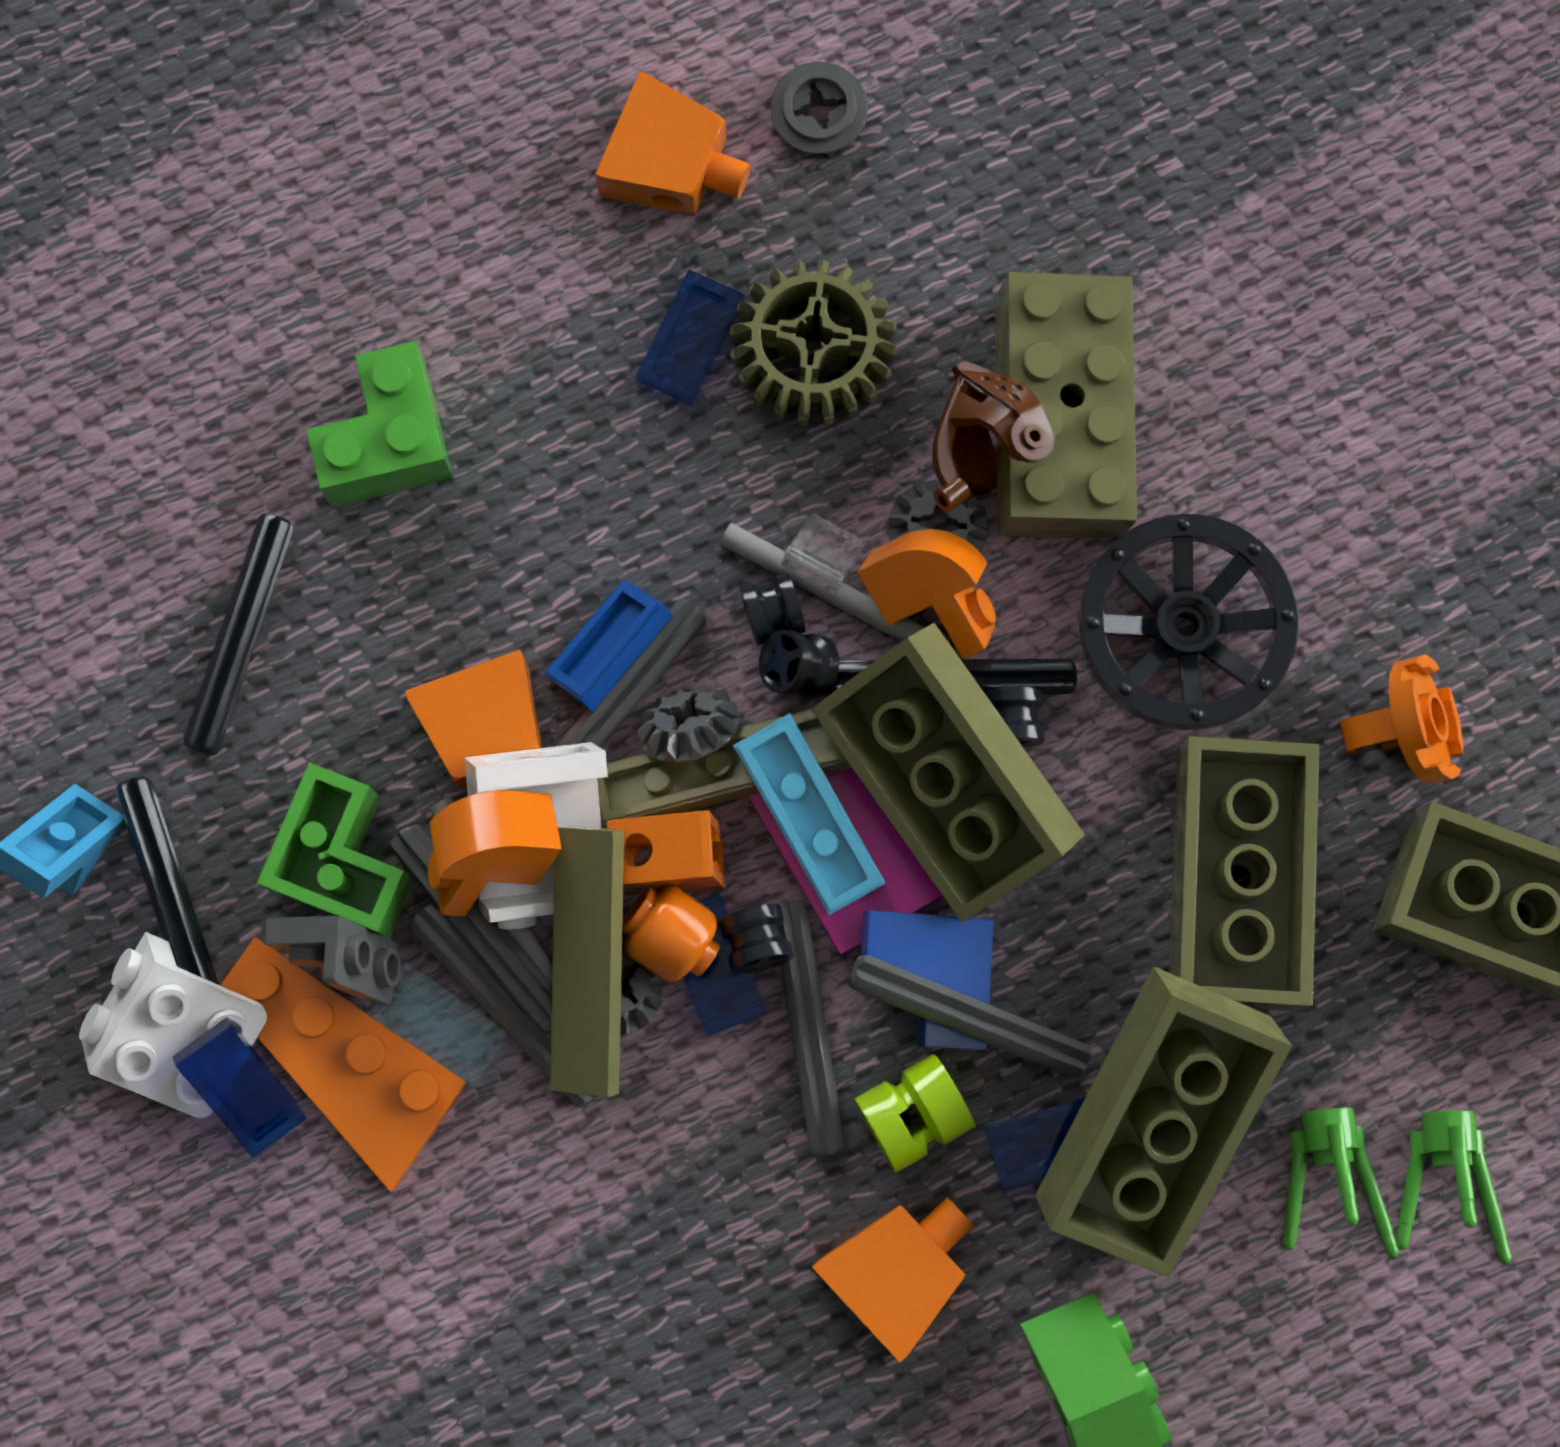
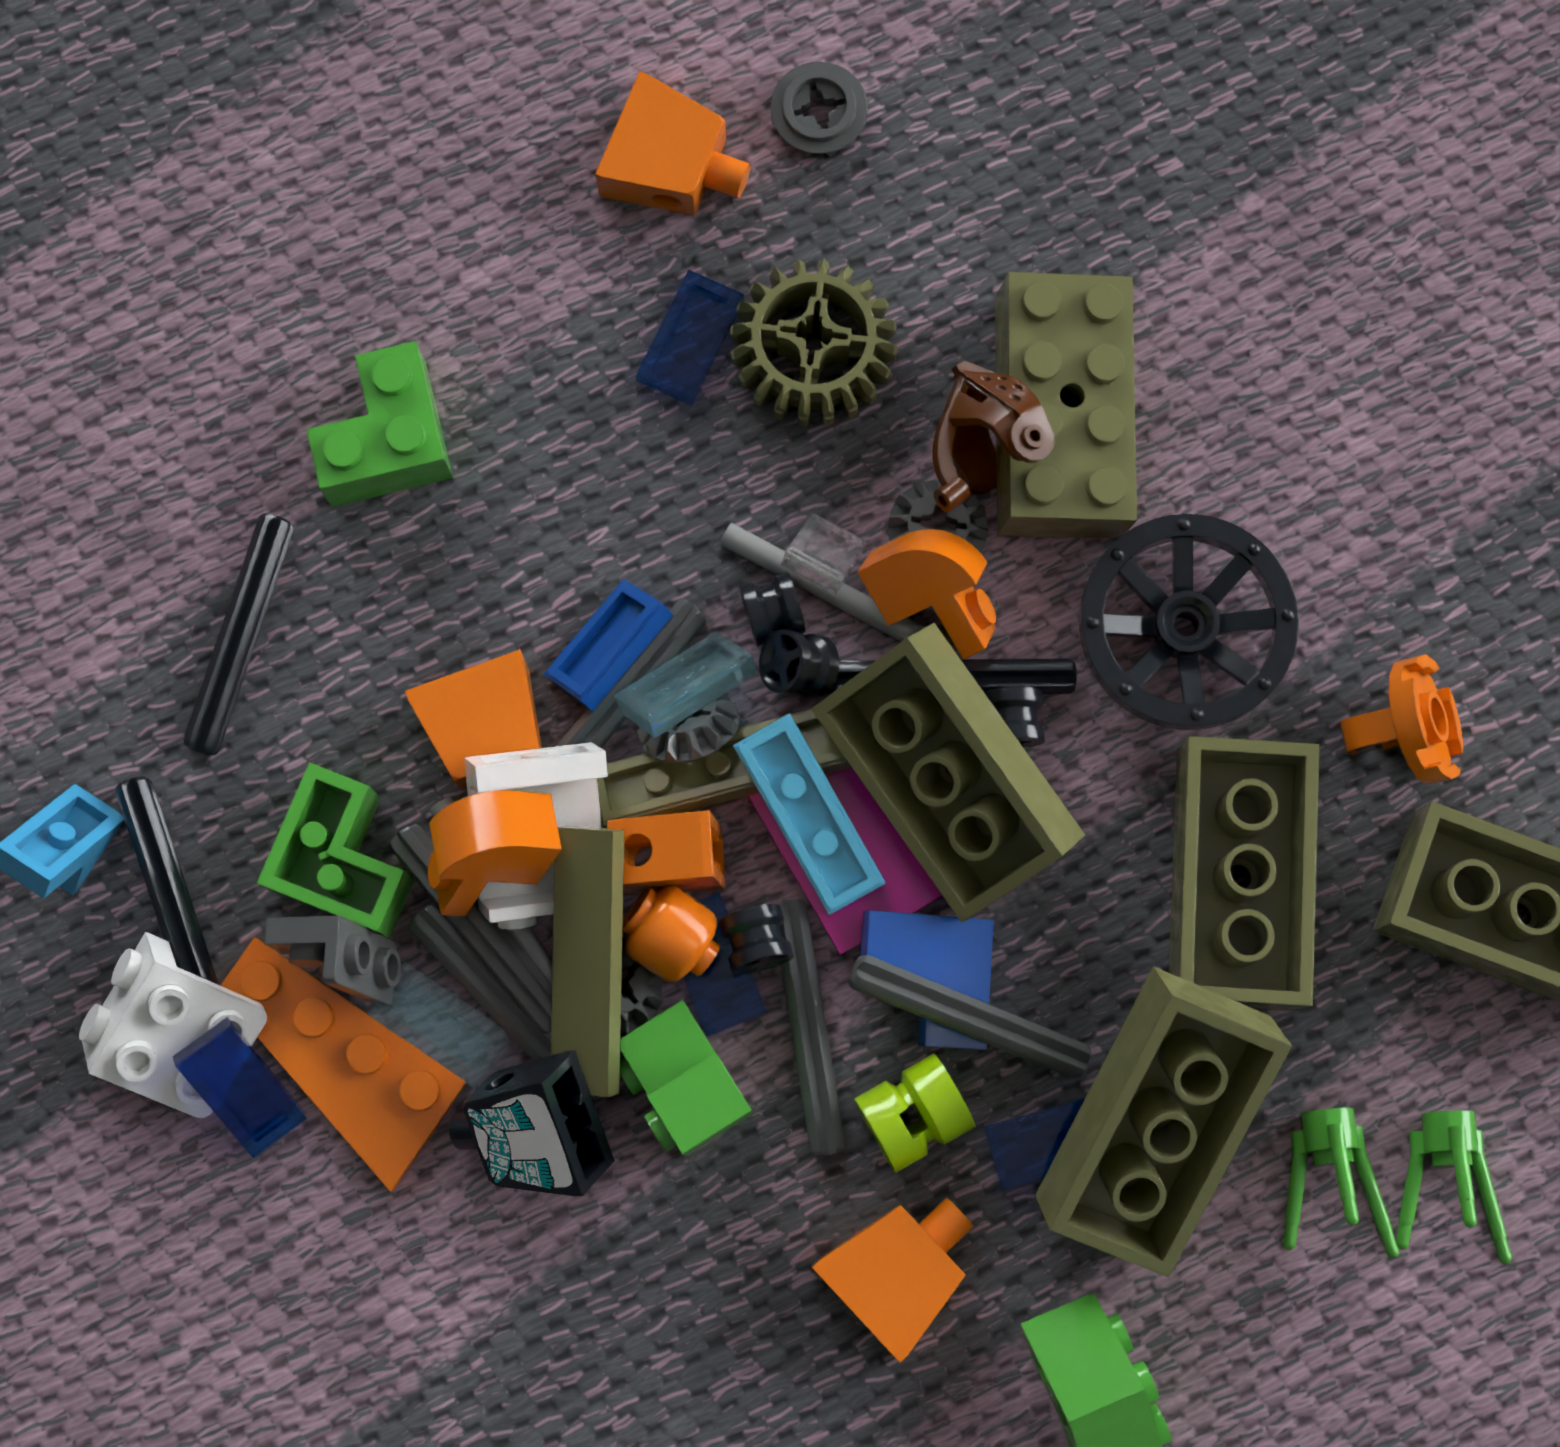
none -> black torso [449,1050,615,1196]
none -> clear light blue tile [615,632,757,738]
none -> bright green brick [620,1000,753,1156]

